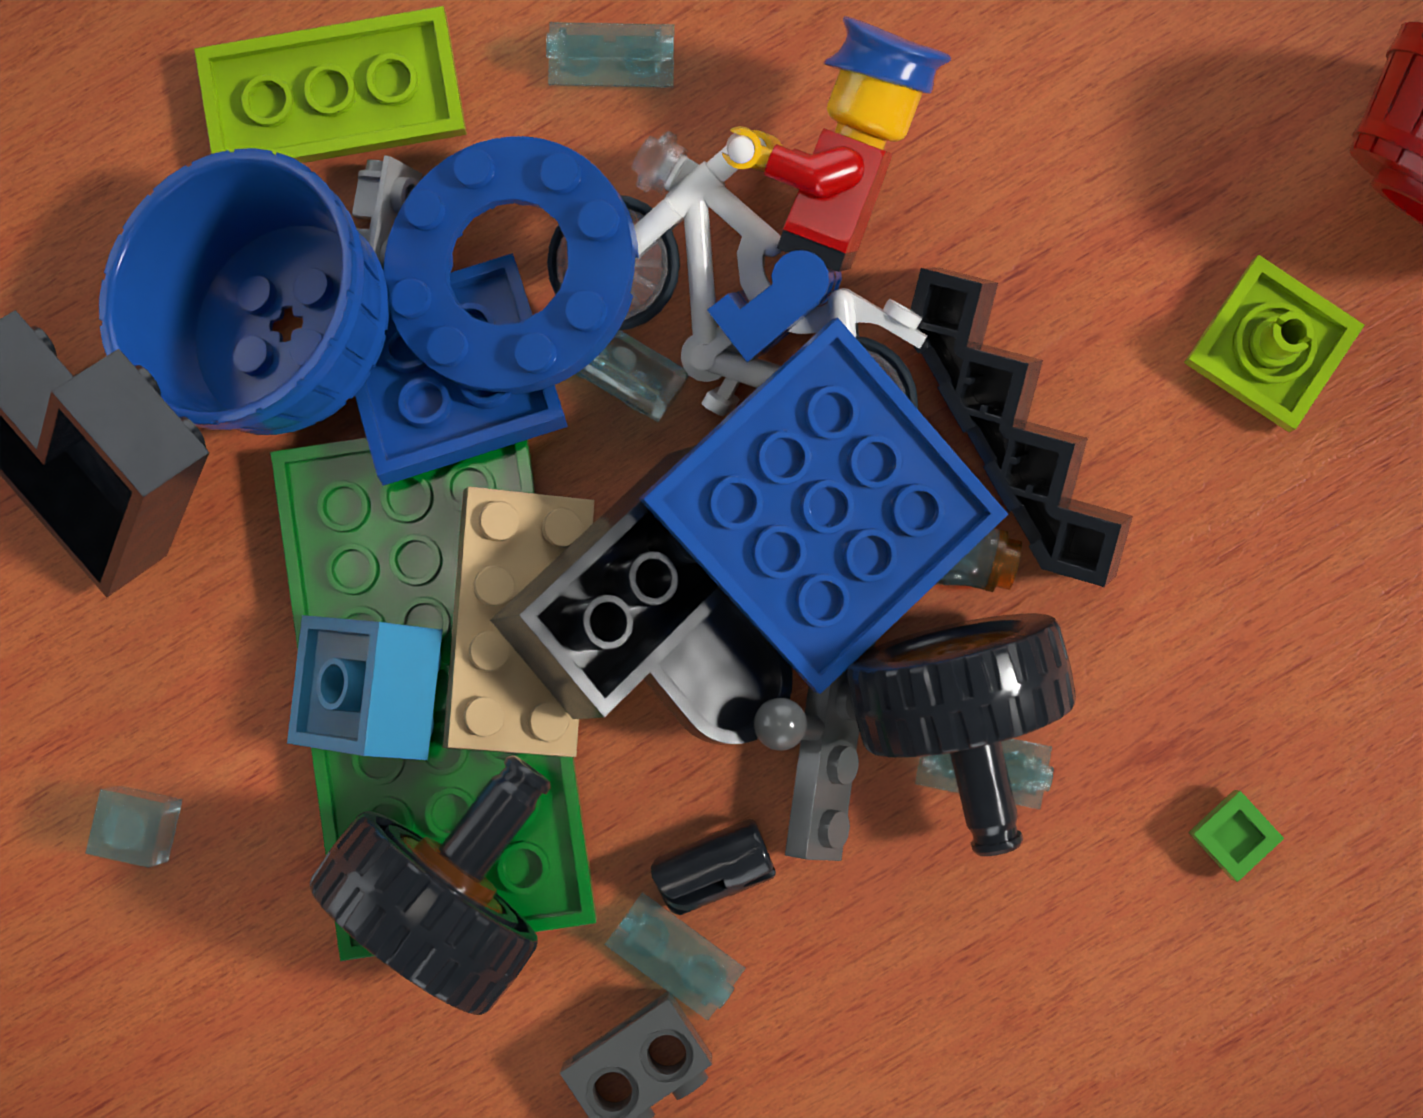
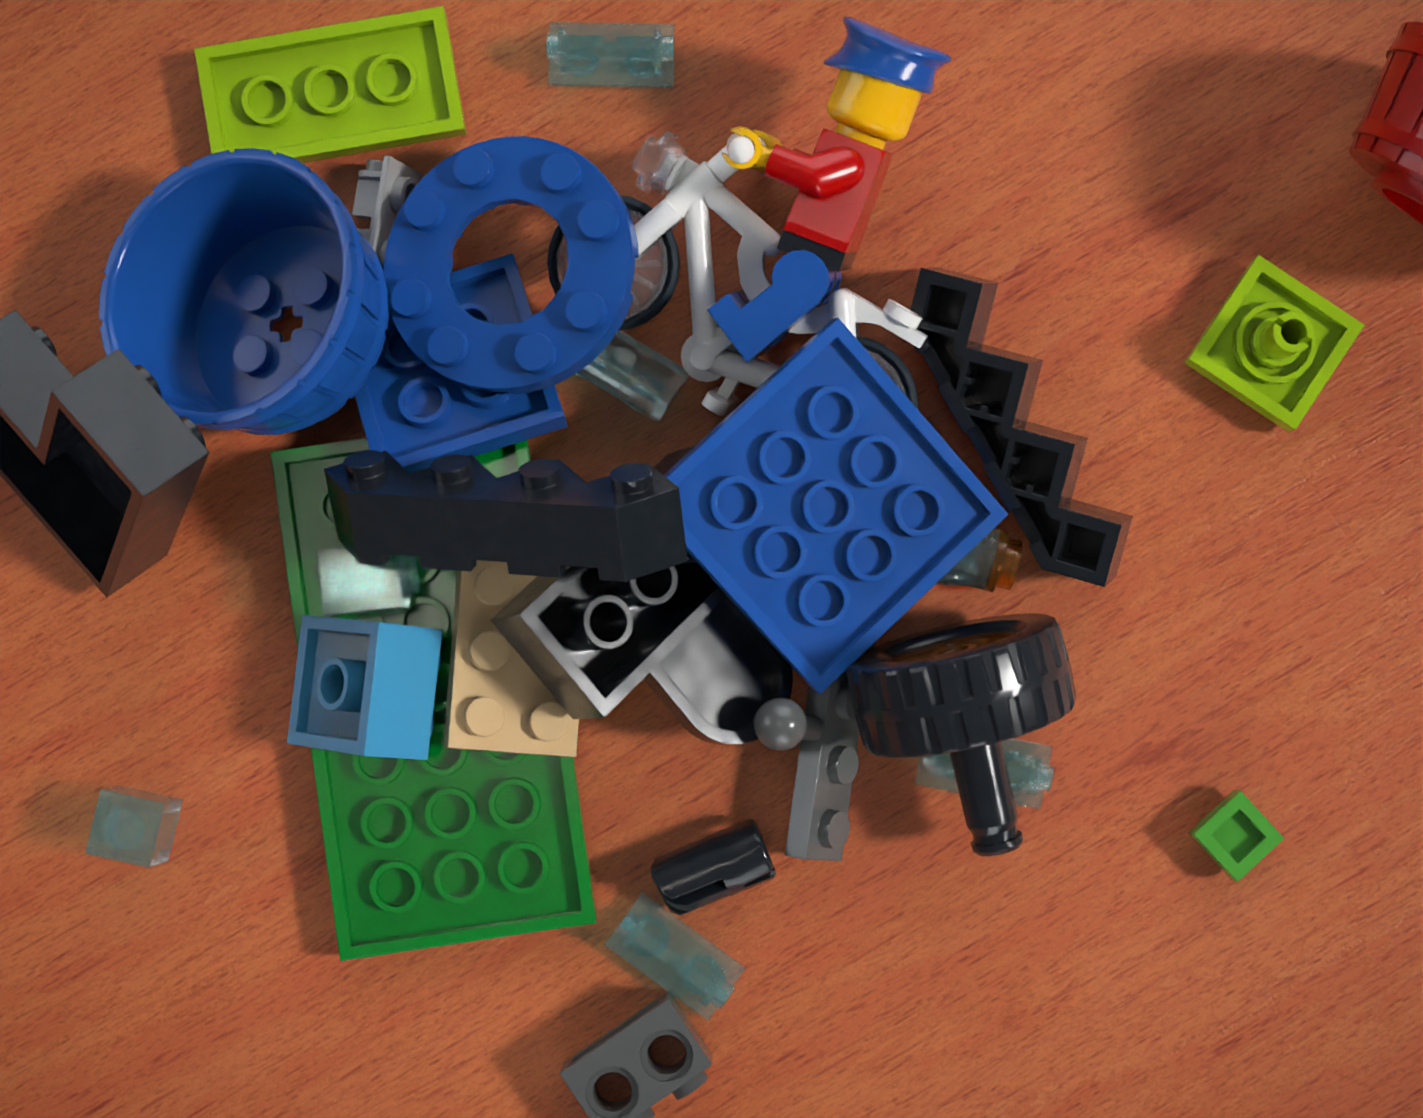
black wheel [310,755,550,1015] -> none
none -> clear light blue brick [316,547,419,617]
none -> black brick [324,450,688,582]

